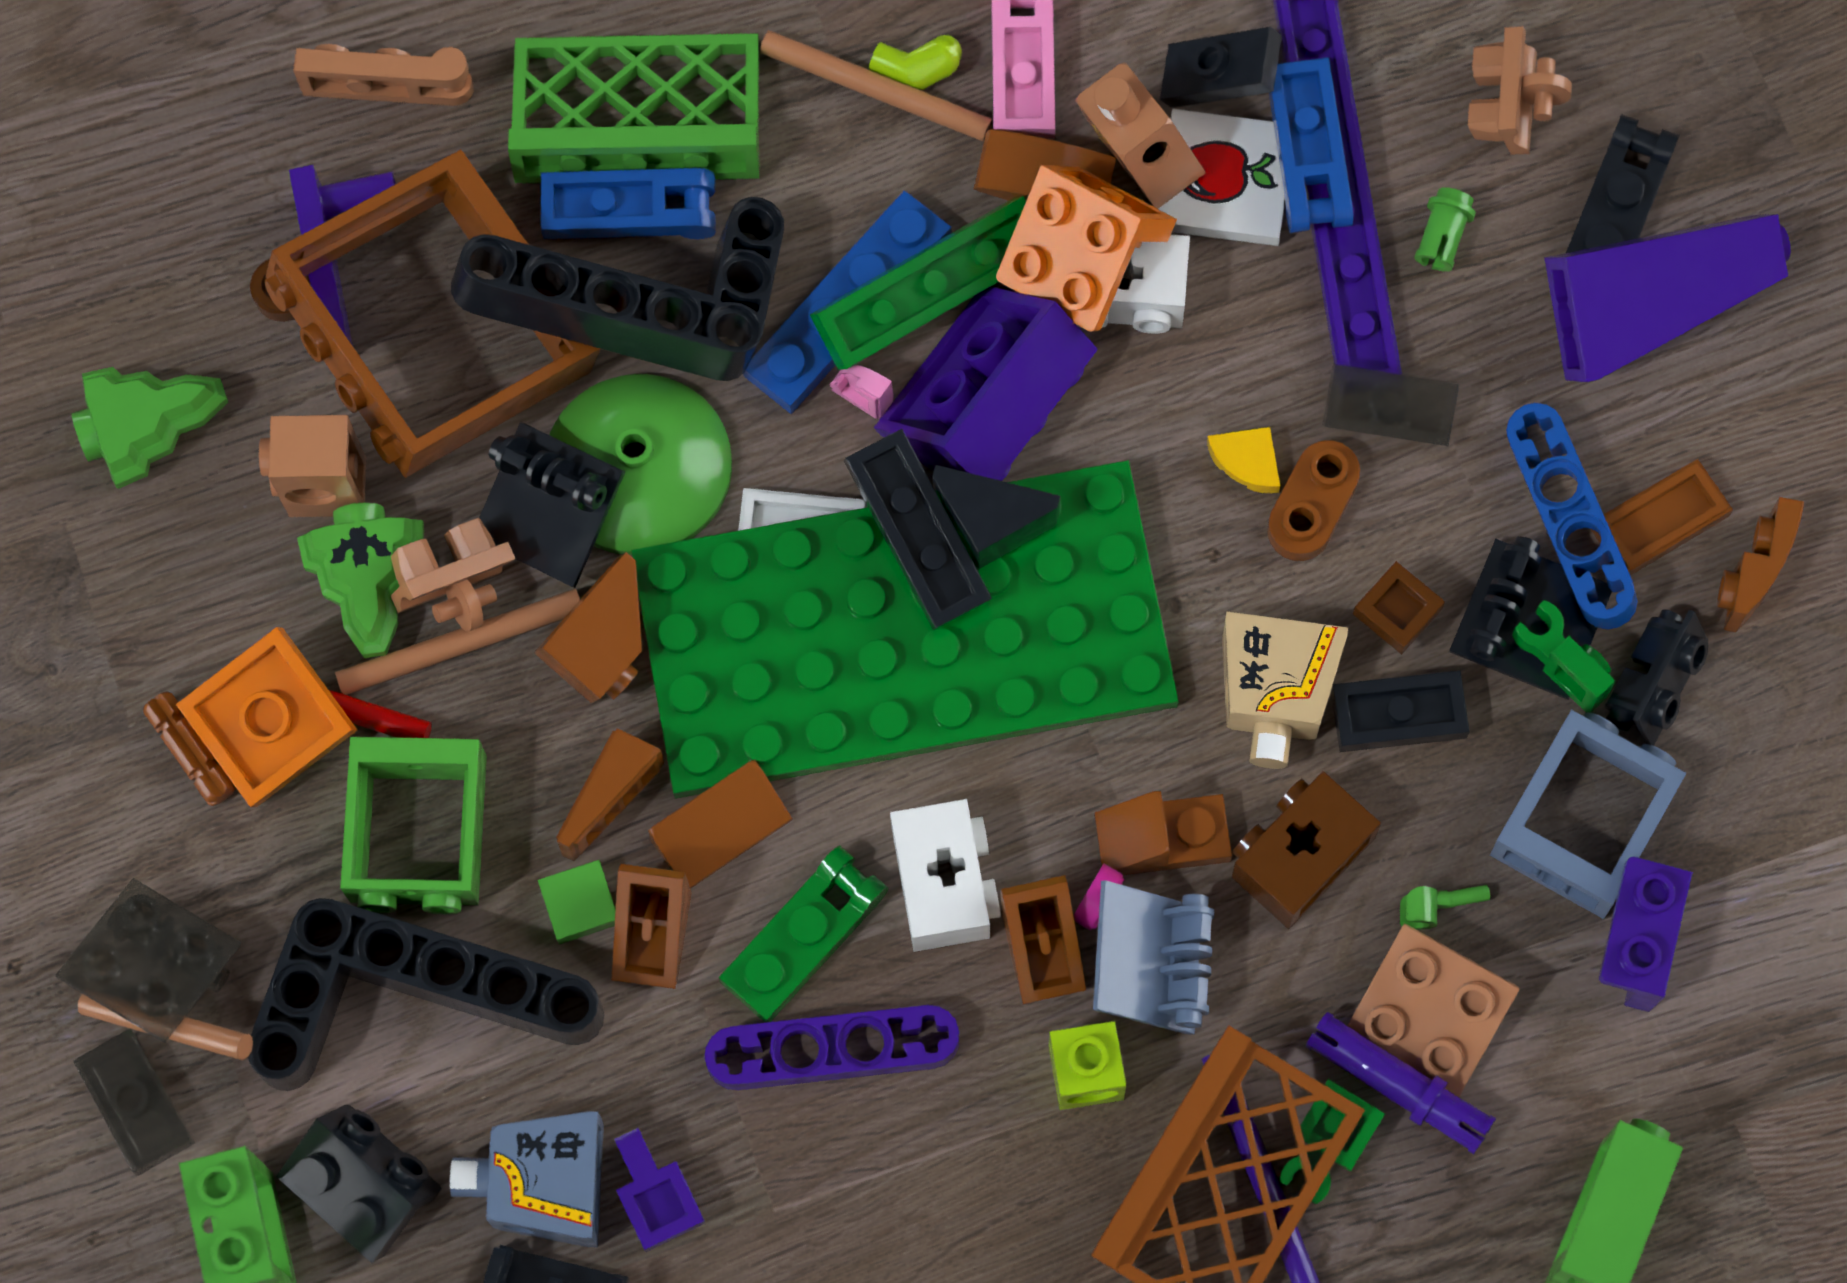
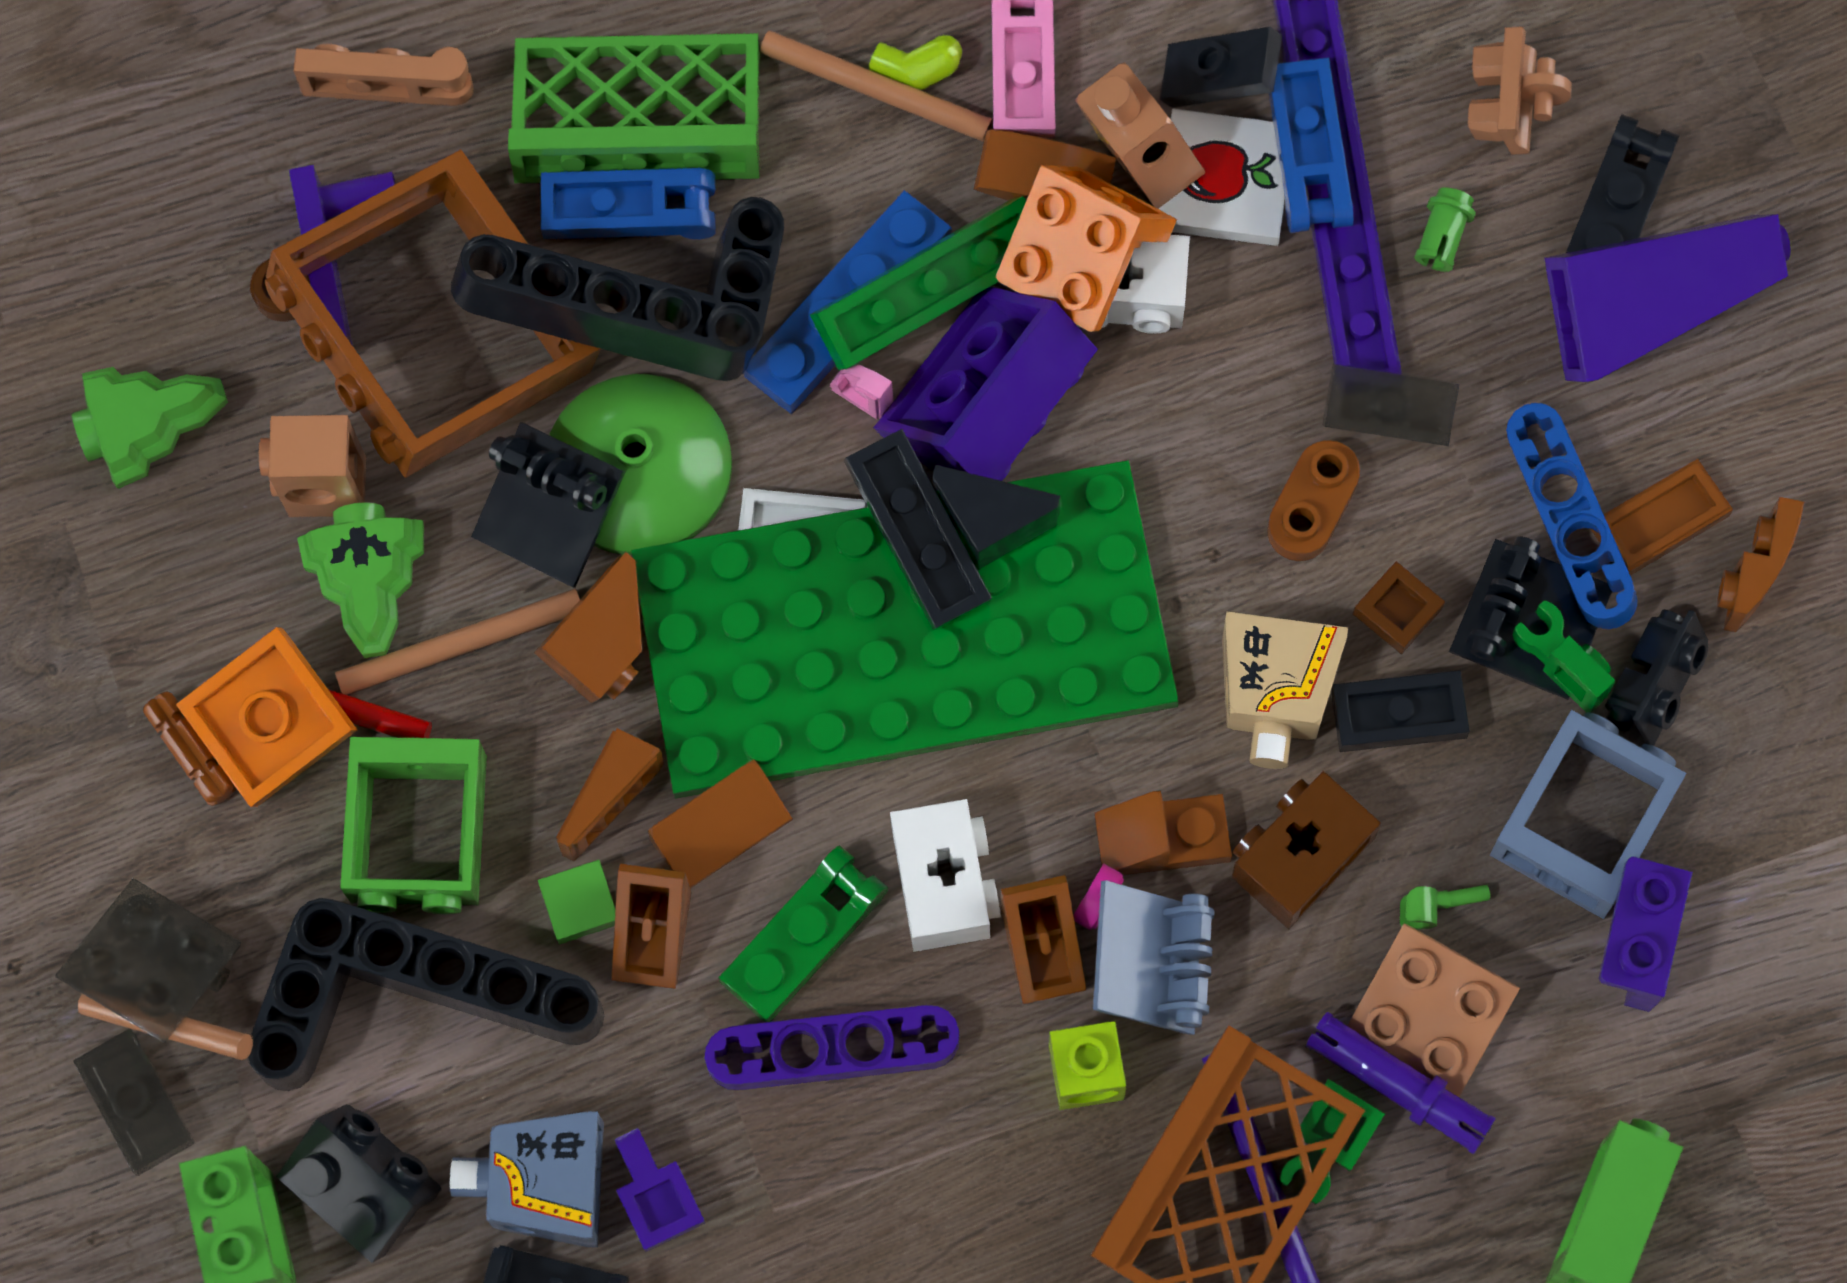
nougat hips [391,518,516,632] -> none
yellow tile [1207,427,1280,493] -> none

